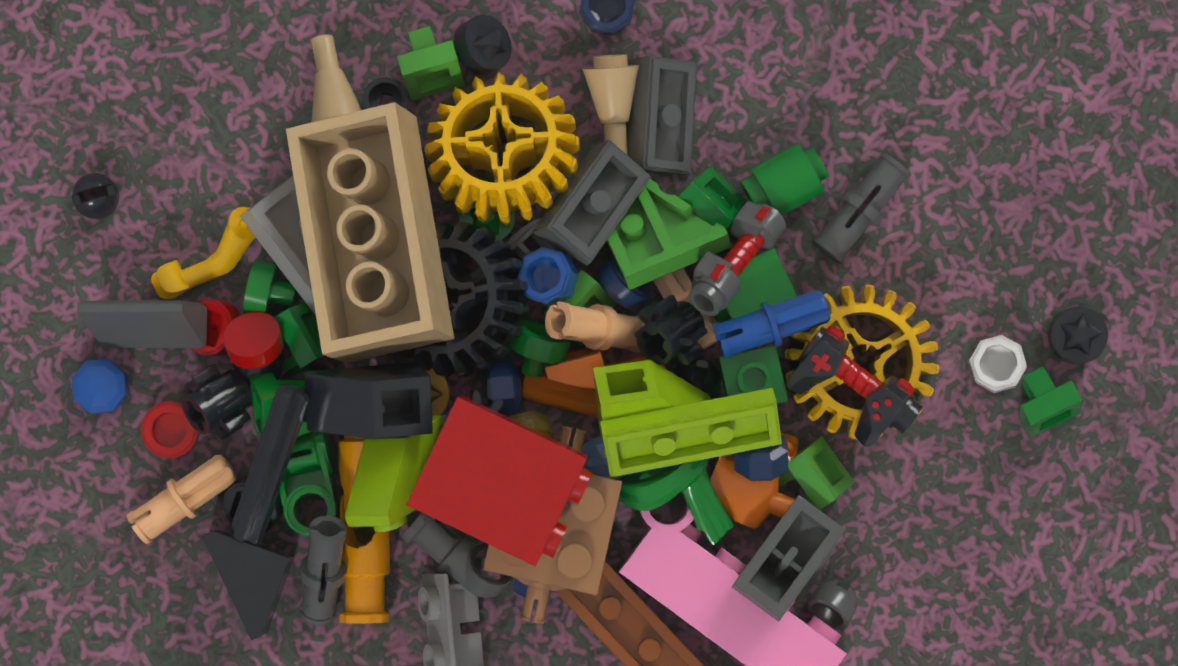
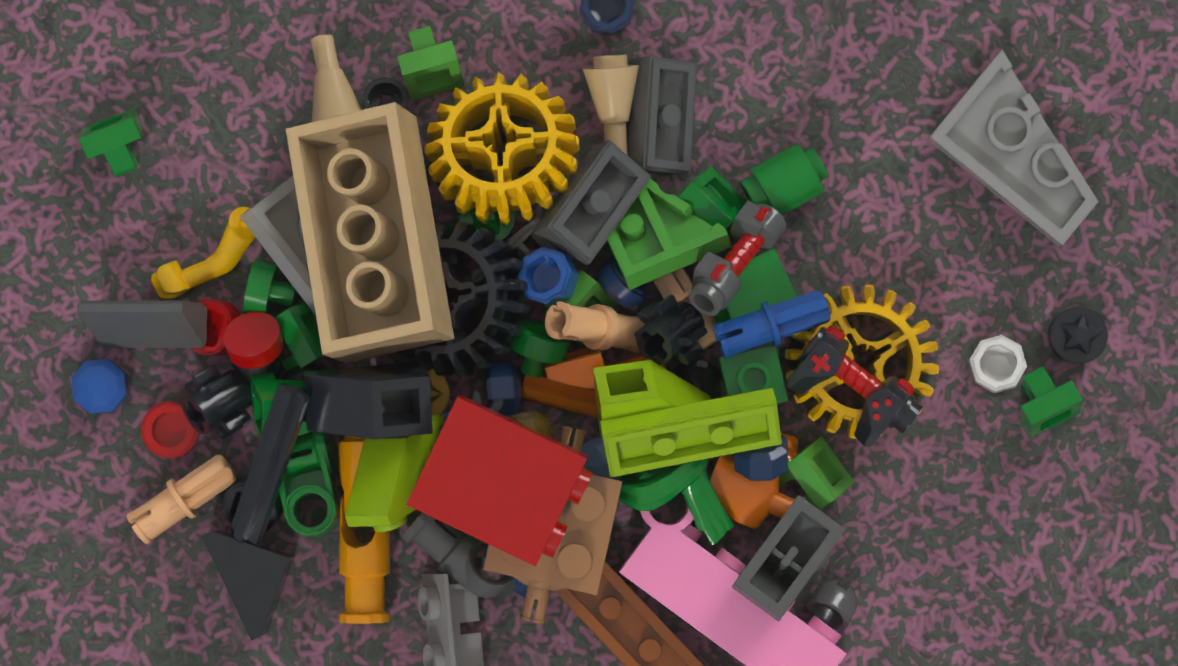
black hinge [72,173,119,219] -> none
dark grey pin [300,516,347,626] -> none
black tile [454,15,512,75] -> none
dark grey pin [812,152,911,264] -> none
none -> green tile [78,108,143,177]
none -> light grey wing [927,50,1099,247]

